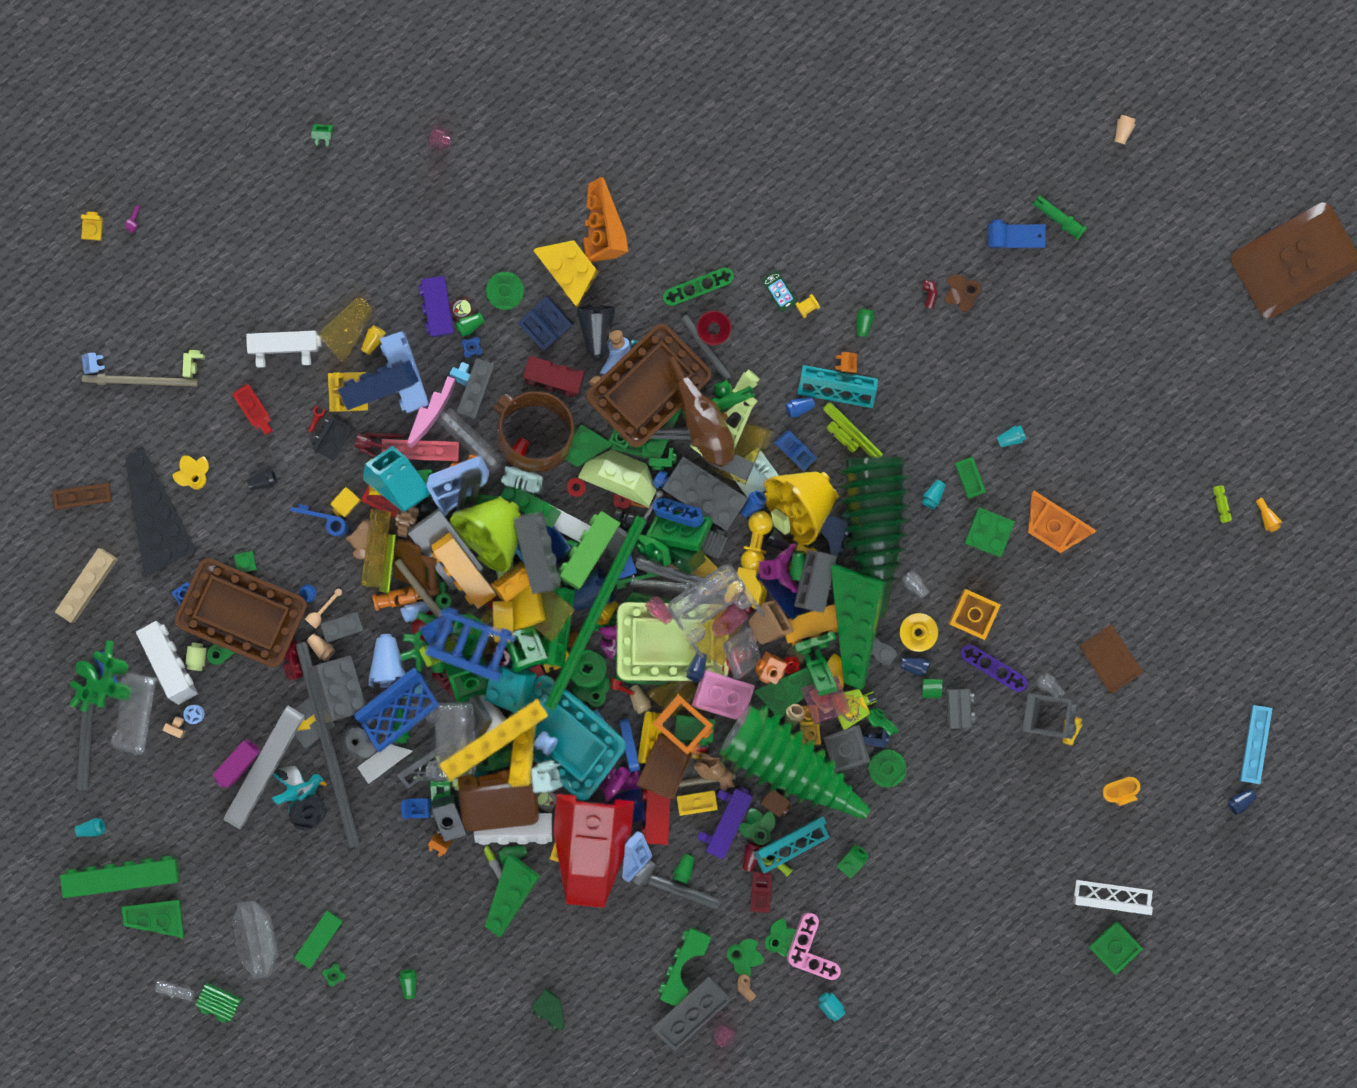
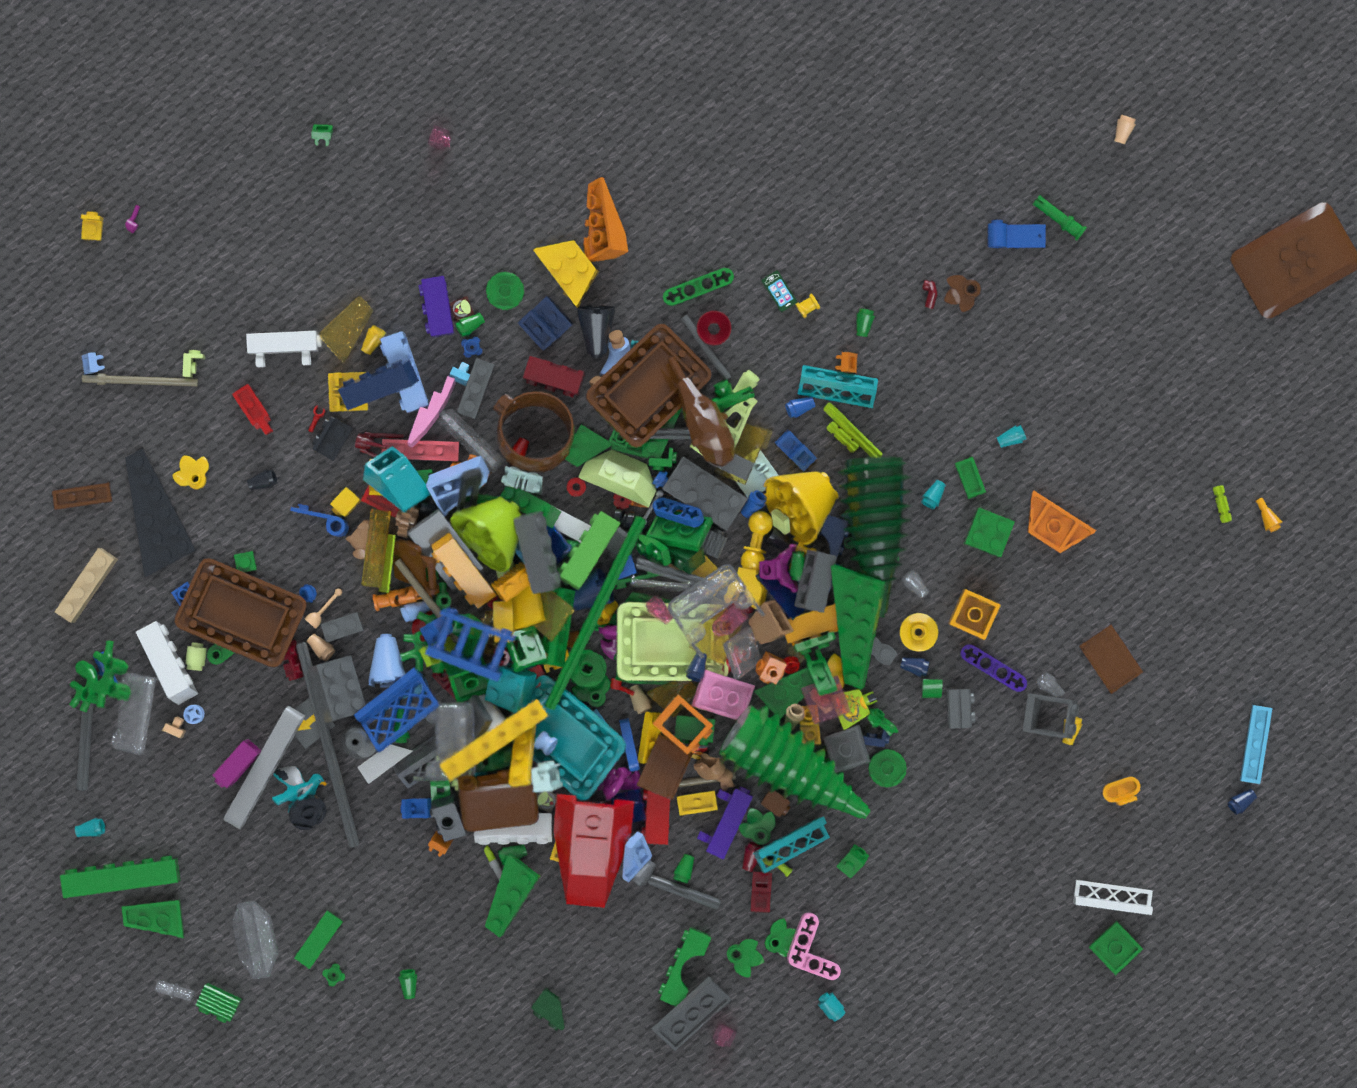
medium nougat arm [737,974,757,1002] -> none

